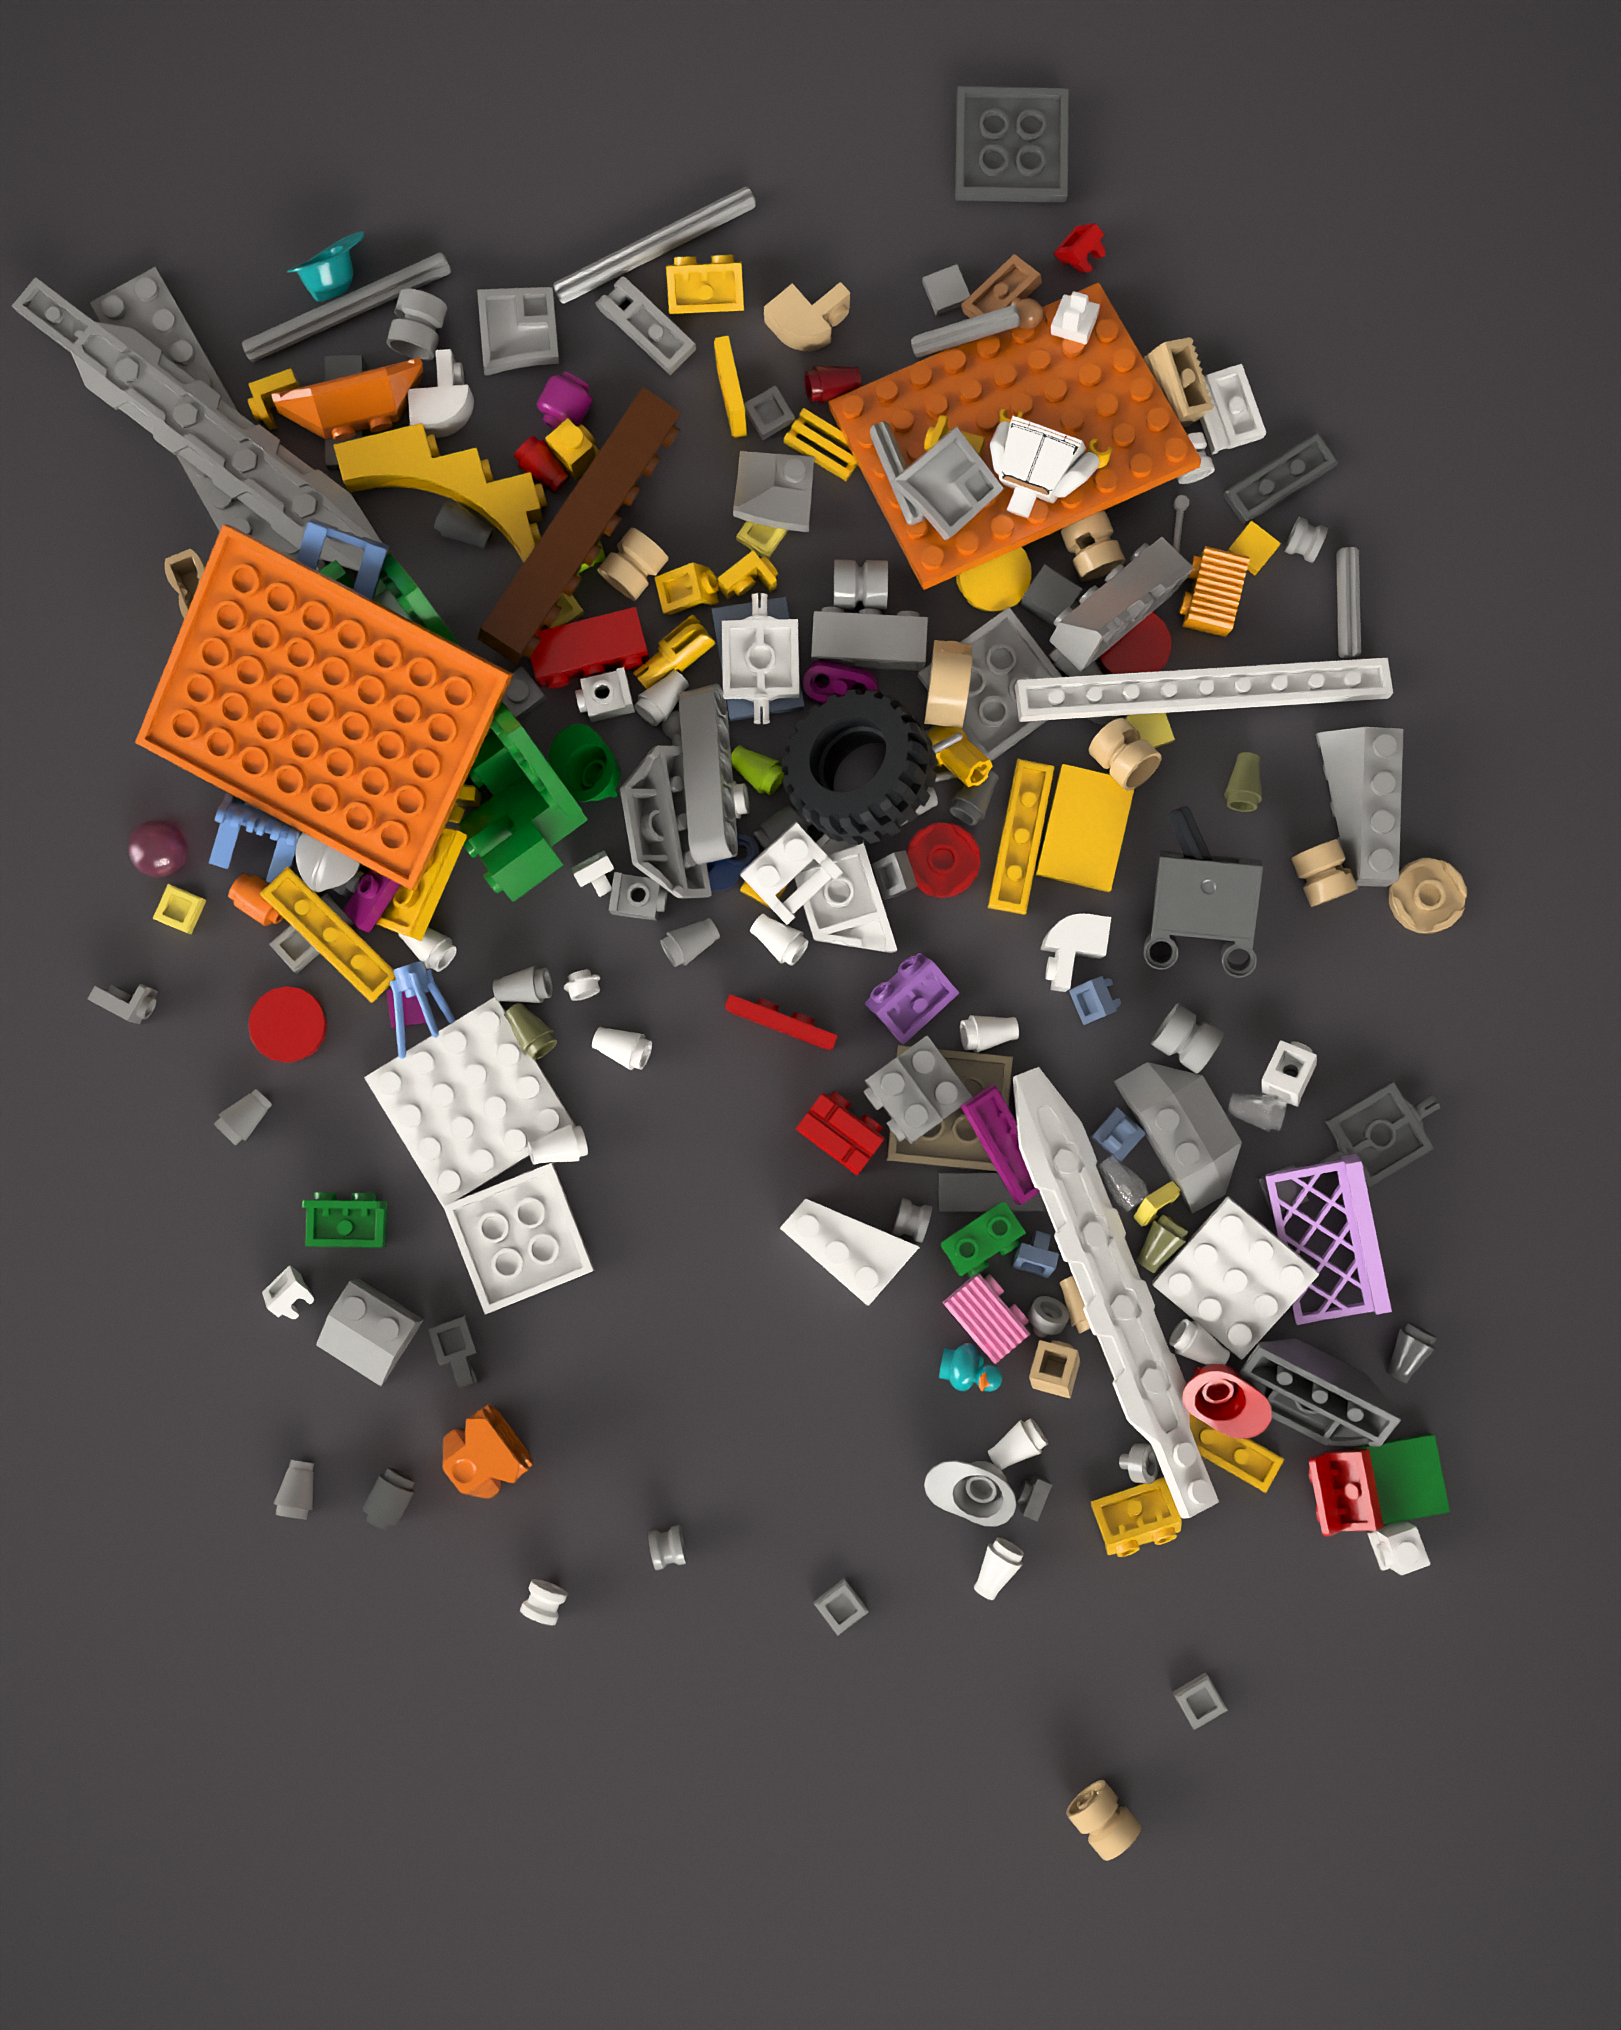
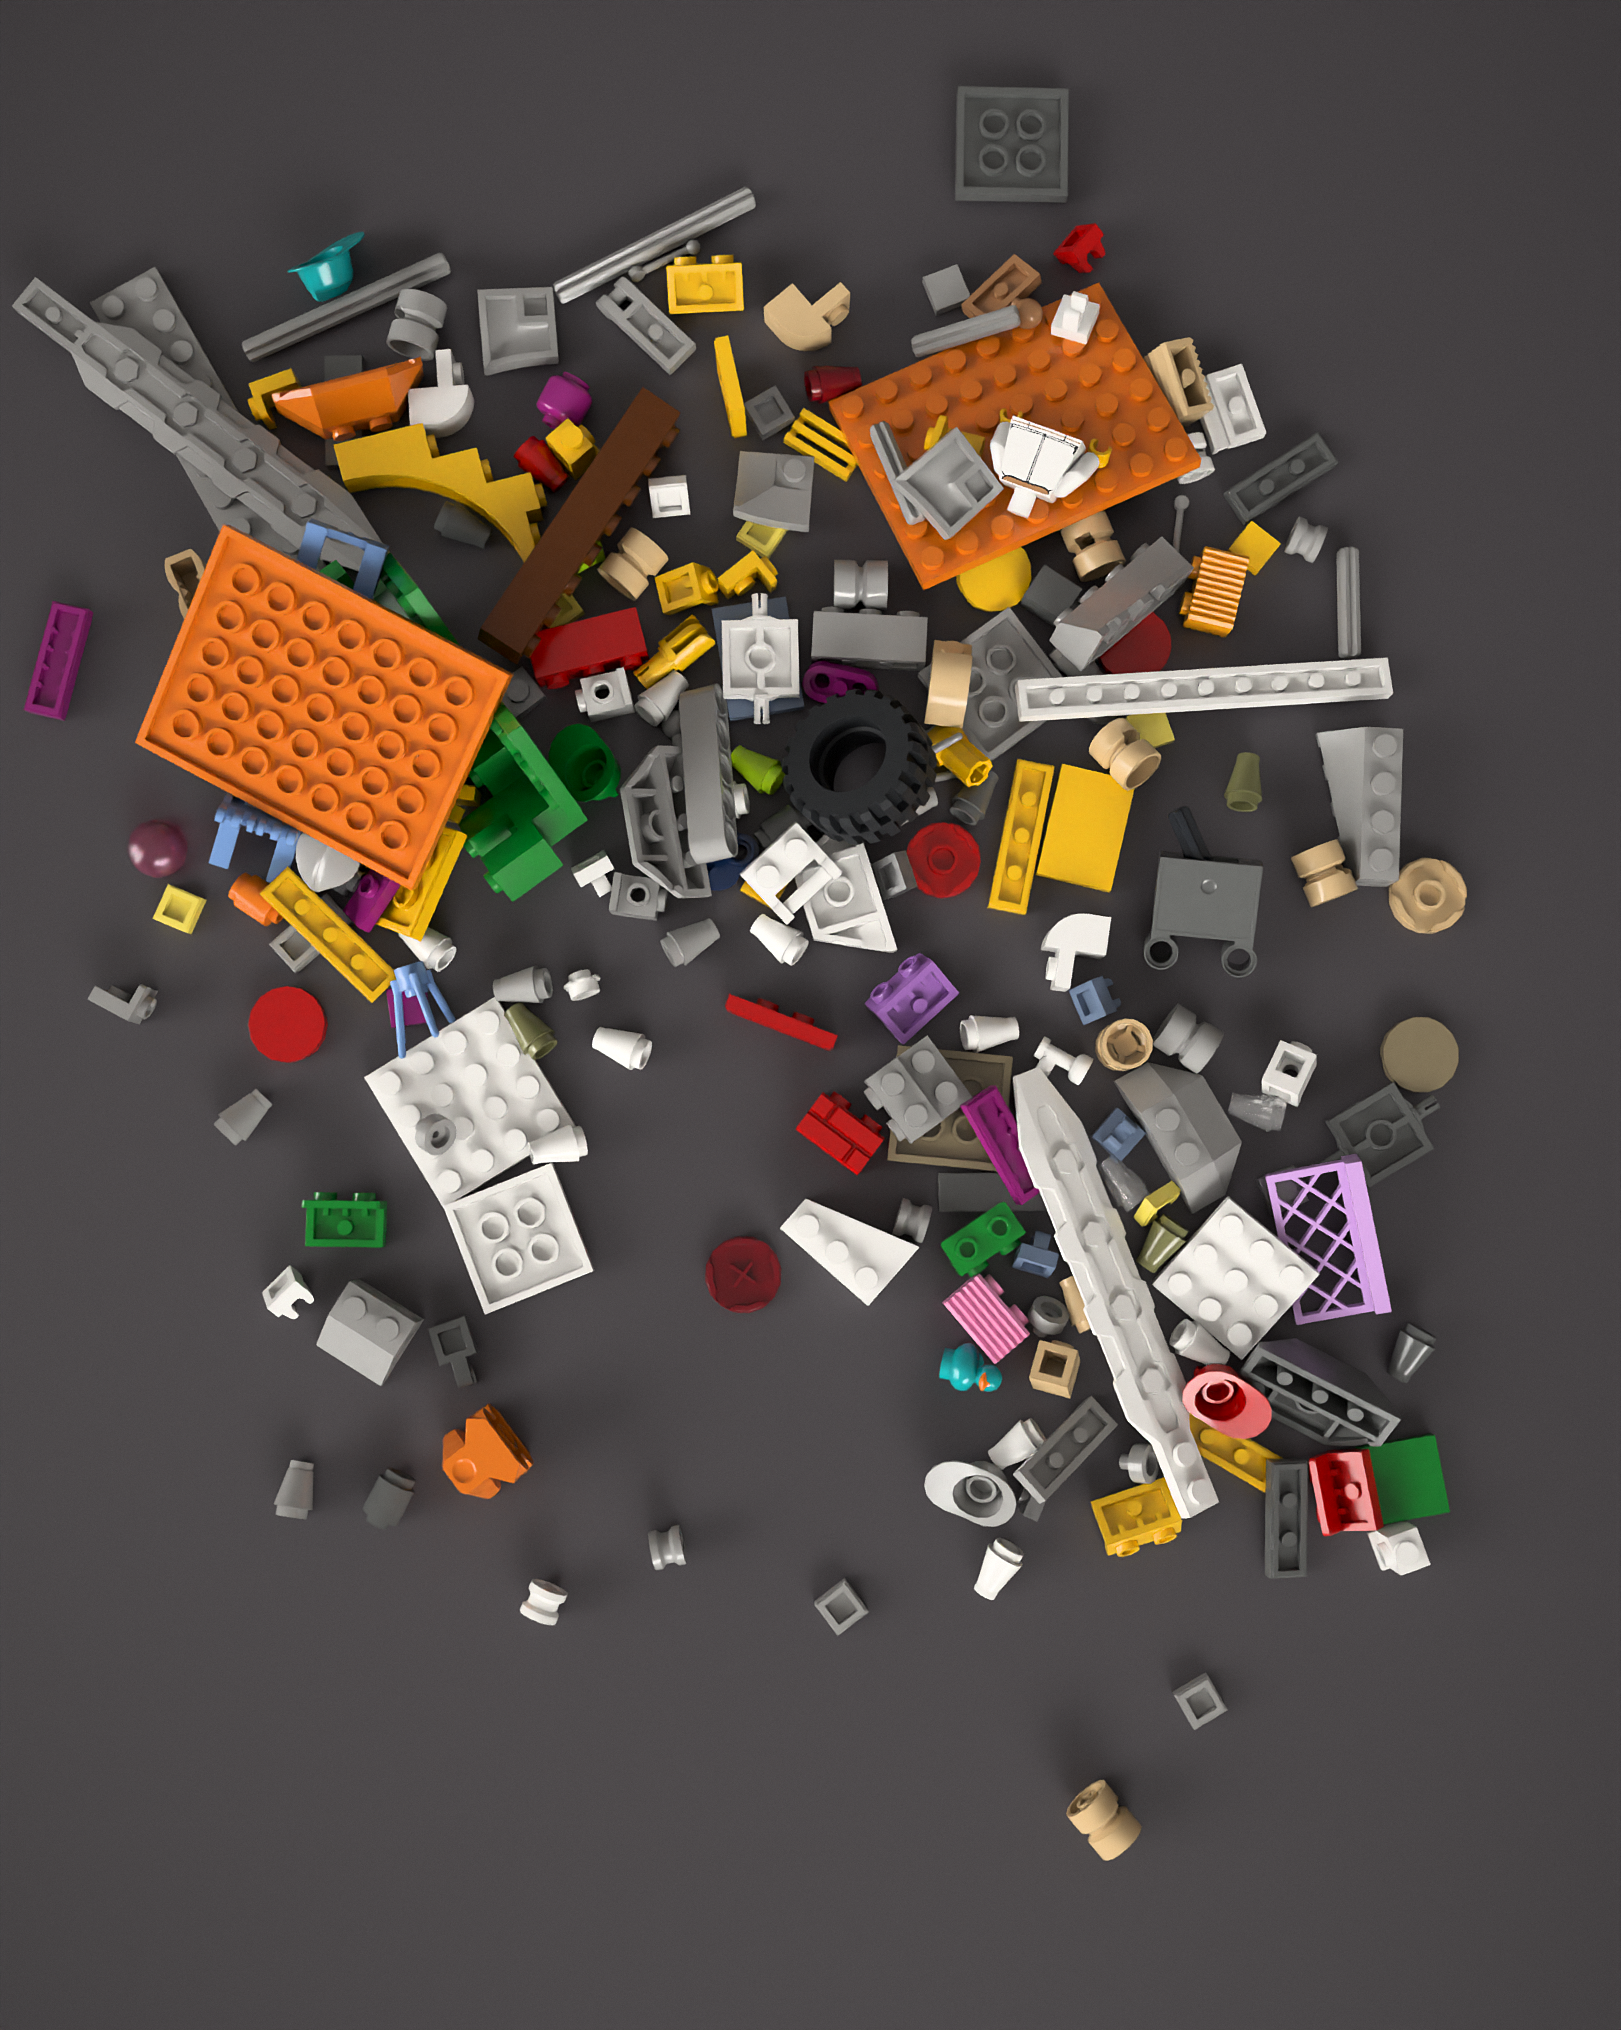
none -> magenta plate [24,601,94,721]
none -> light grey tile [415,1114,456,1156]
none -> light grey hinge [629,240,700,282]
none -> white tile [648,475,690,518]
none -> dark red tile [705,1236,782,1313]
none -> light grey plate [1013,1396,1118,1504]
none -> white piece [1034,1036,1093,1086]
none -> tan wheel [1095,1019,1153,1071]
none -> dark grey tile [1265,1458,1308,1579]
none -> dark tan tile [1380,1017,1459,1093]

